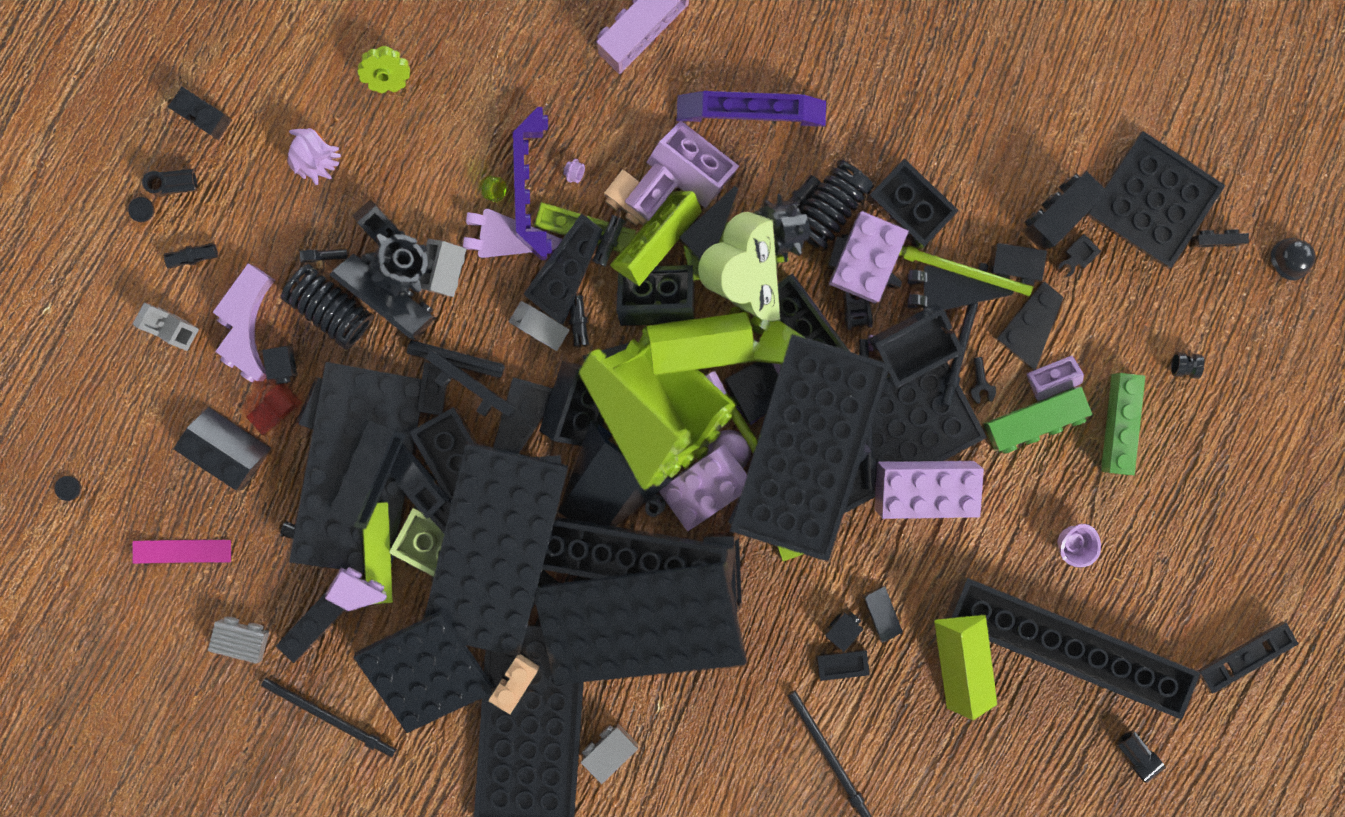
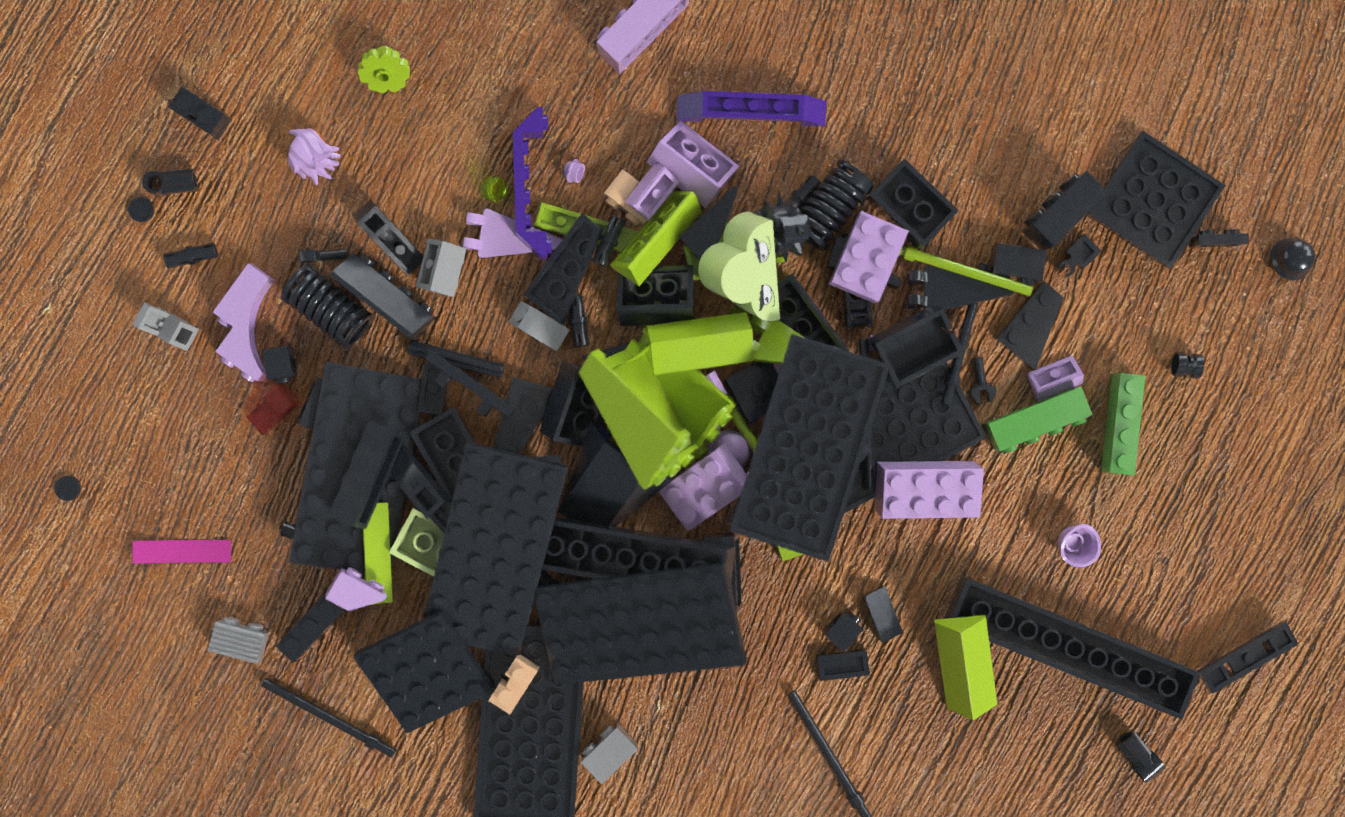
black slope [173,407,272,491] -> none
black brick [365,231,432,296] -> none
black pin [645,492,666,517] -> none

